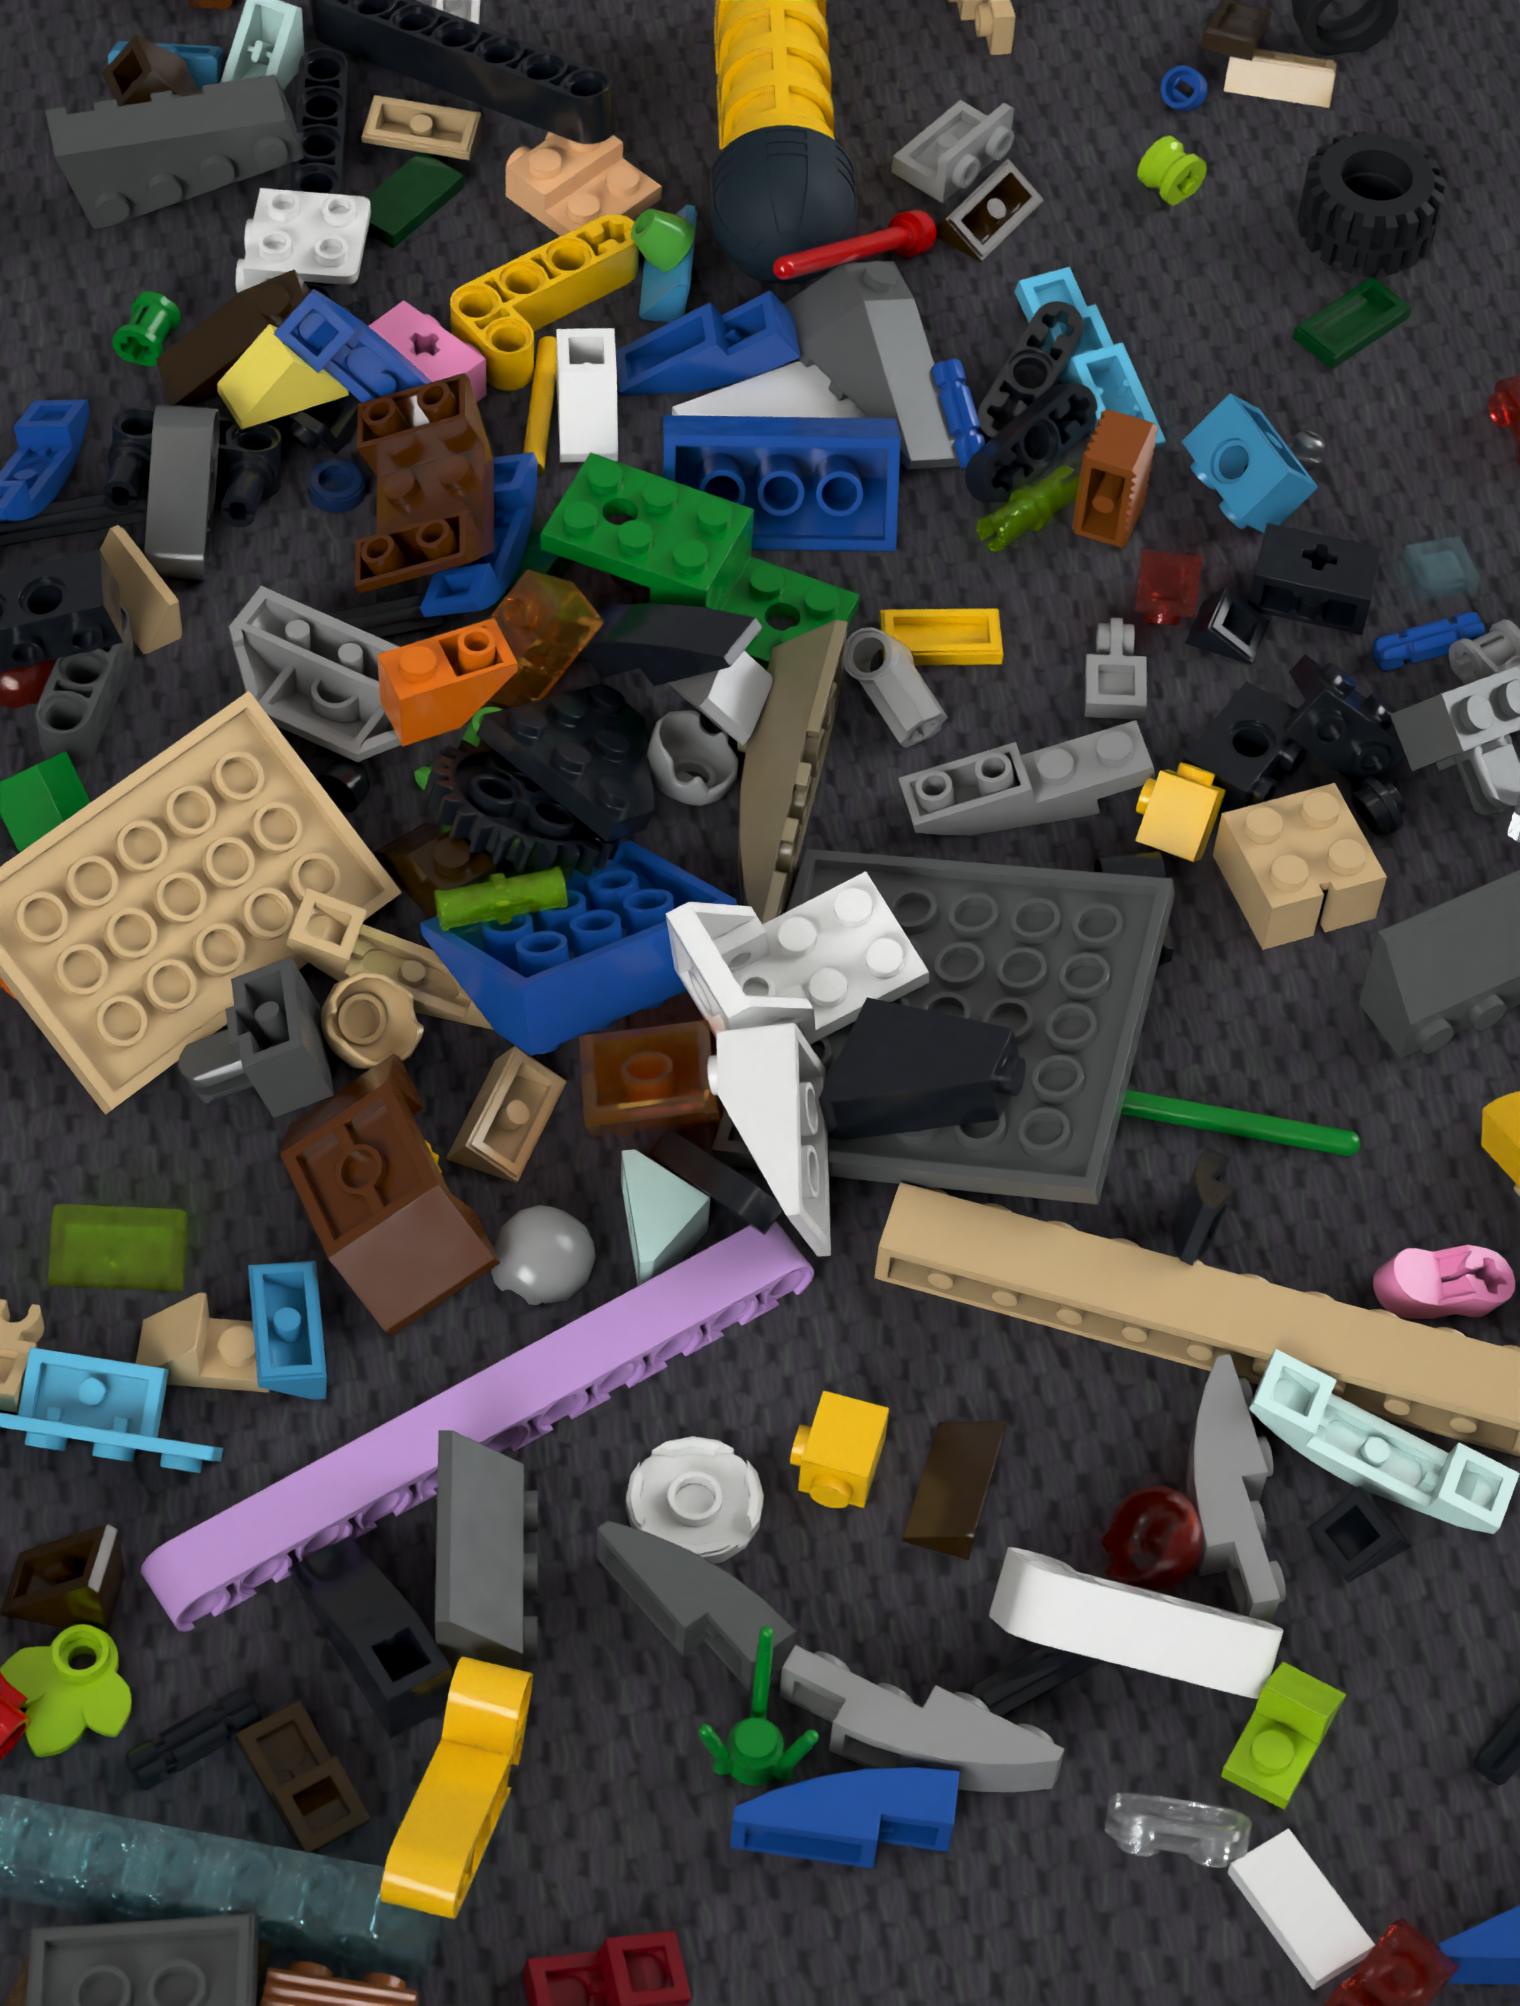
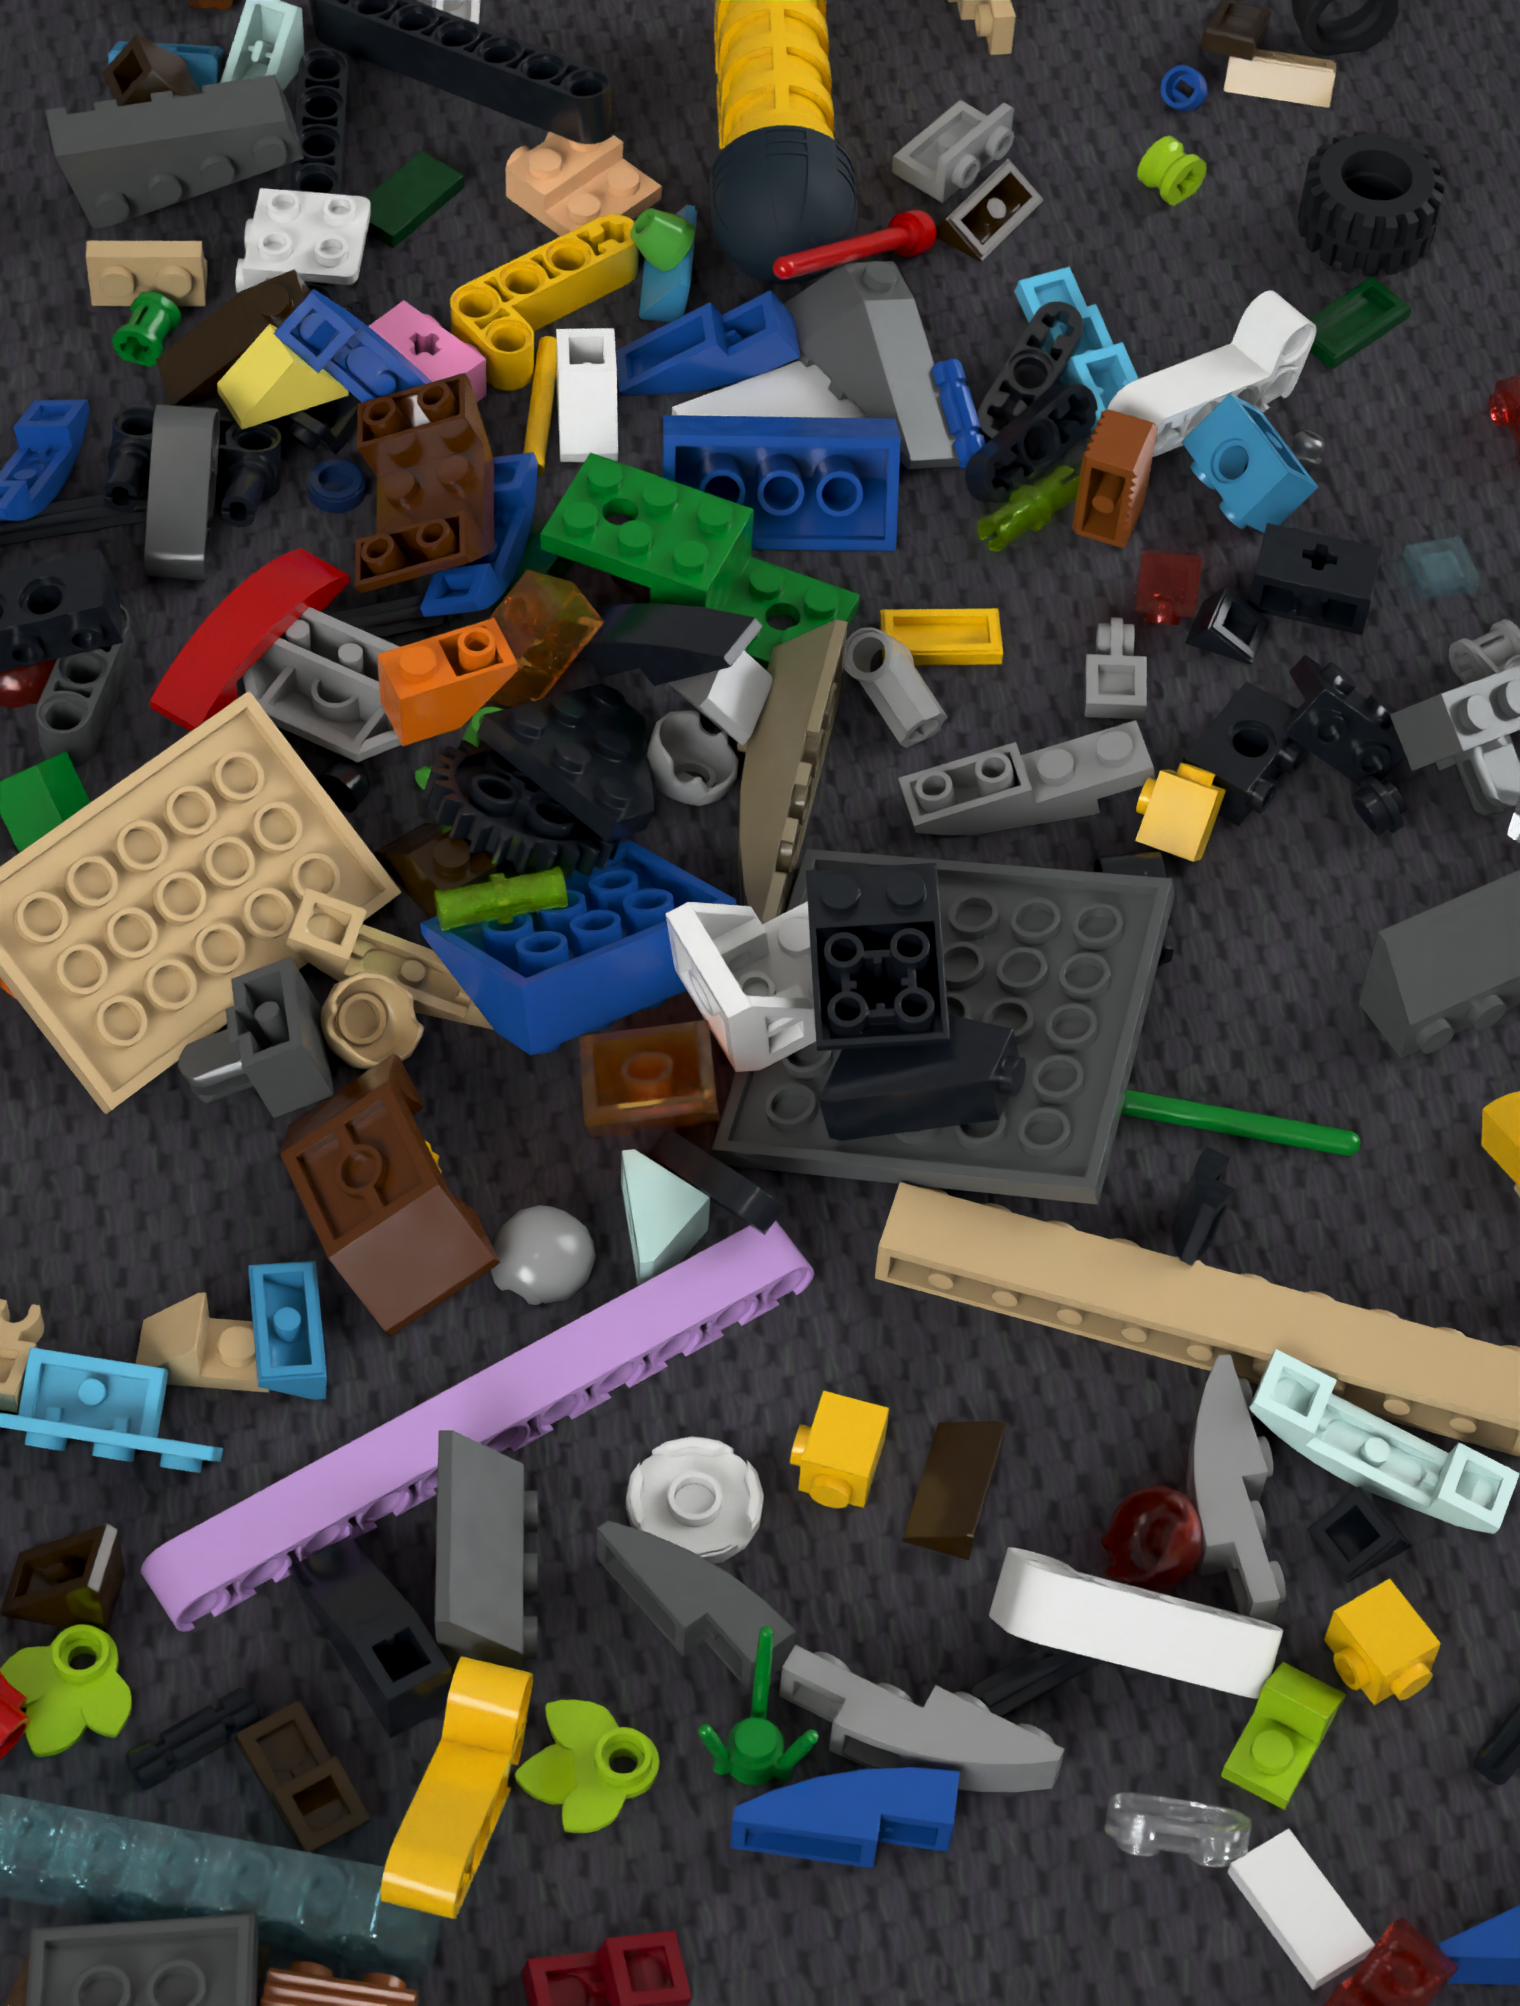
clear neon green slope [48,1204,190,1291] -> none
tan slope [100,525,183,654] -> none
tan slope [362,95,482,160] -> none
tan slope [446,1045,567,1183] -> none
white slope [707,1023,831,1257] -> none
tan piece [1213,783,1387,950] -> none
blue axle [1371,611,1485,671] -> none
bright pink piece [1373,1245,1515,1319] -> none
none -> tan bracket [86,241,208,306]
none -> red slope [150,548,350,731]
none -> lime plate [515,1700,659,1833]
none -> black slope [806,863,950,1051]
none -> white beam [1107,290,1317,457]
none -> yellow brick [1324,1578,1441,1705]

